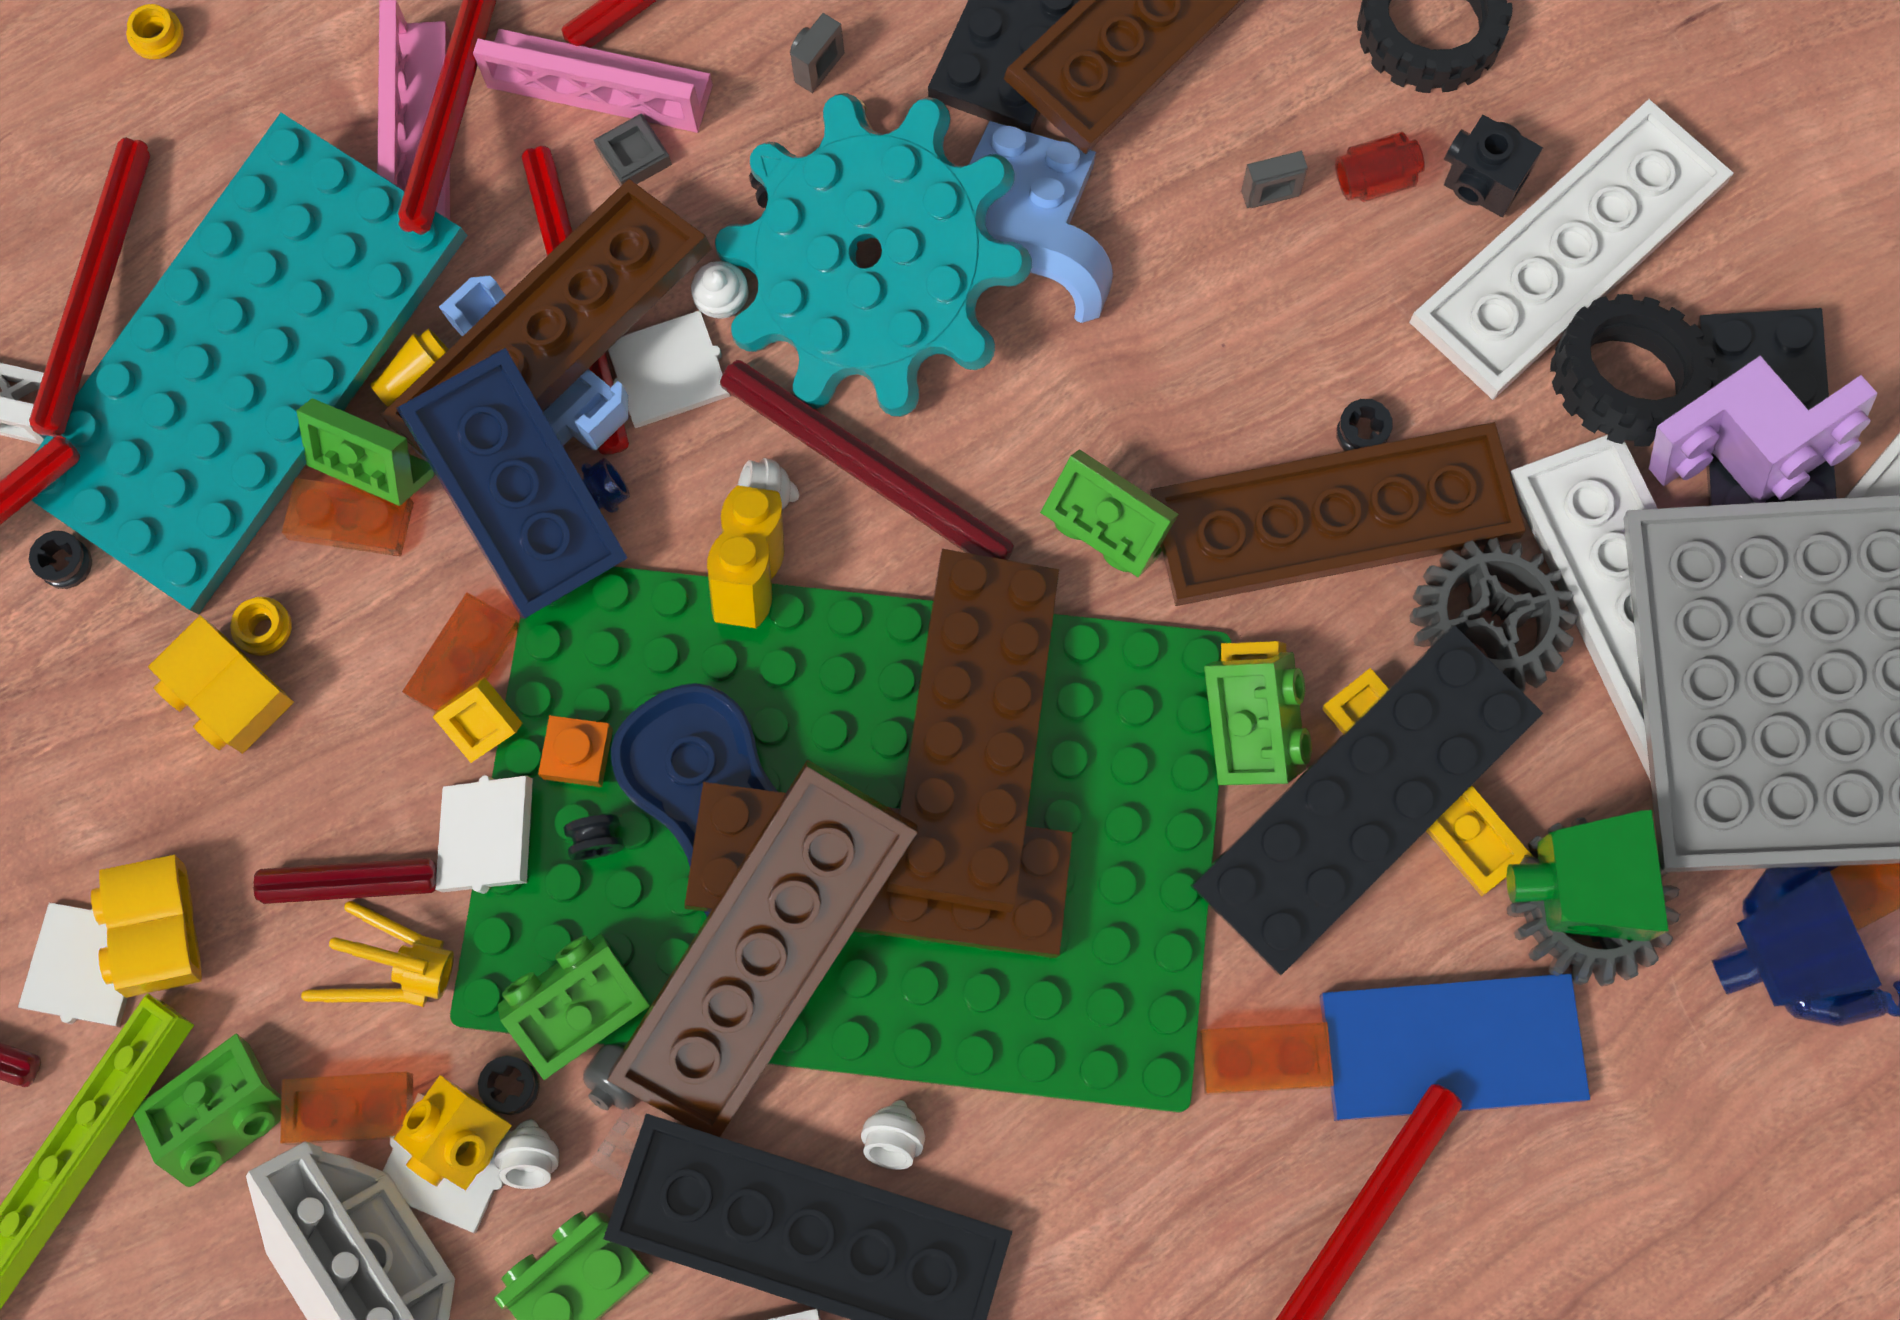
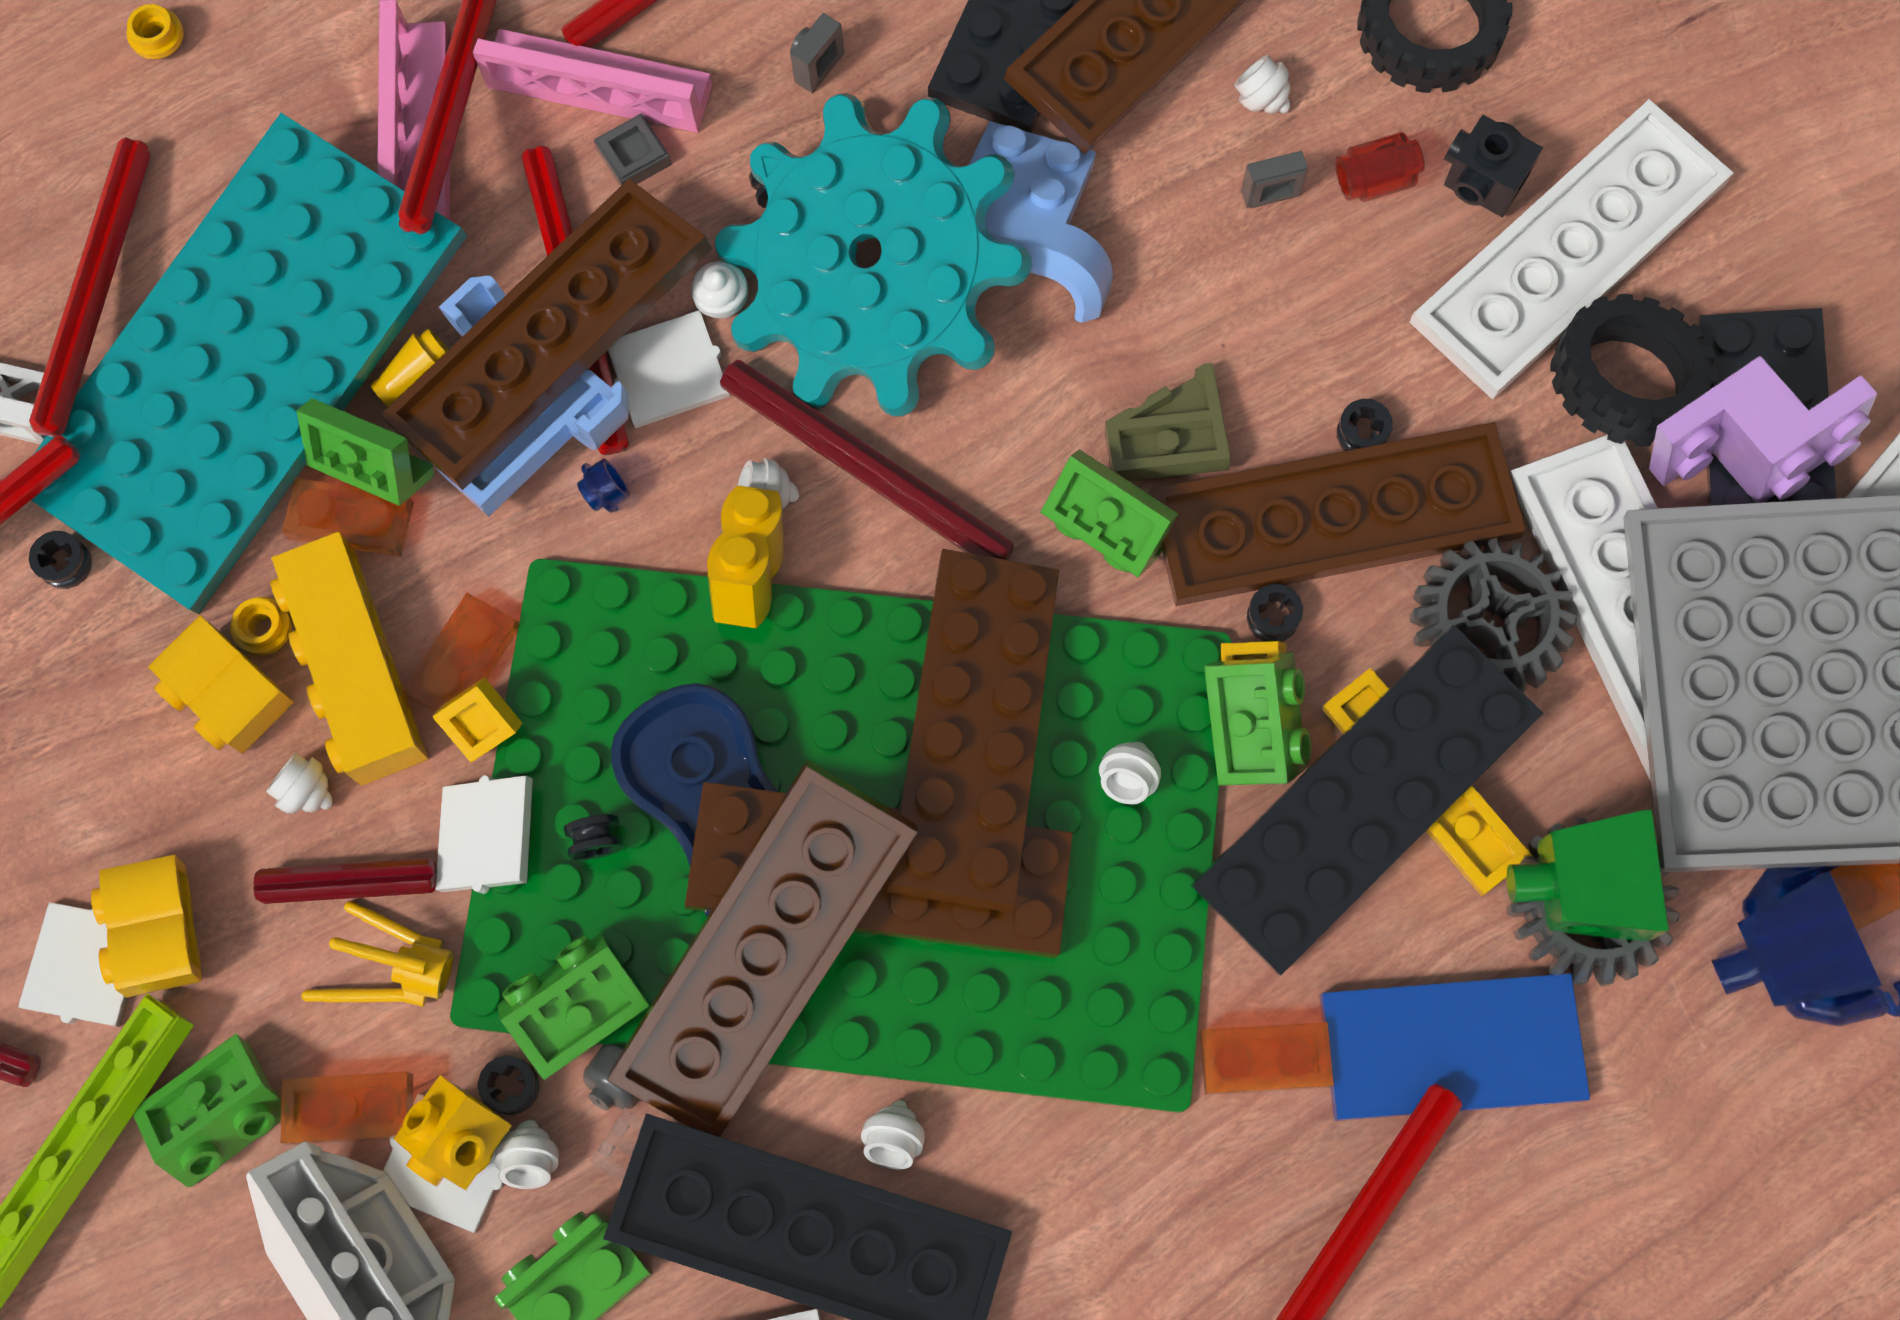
dark blue plate [396,348,627,619] -> none
orange plate [538,715,613,787] -> none
none -> white plate [266,753,332,814]
none -> yellow brick [270,532,429,786]
none -> white plate [1099,742,1161,804]
none -> olive wing [1105,363,1231,481]
none -> white plate [1234,55,1291,114]
none -> black bush [1246,584,1303,642]

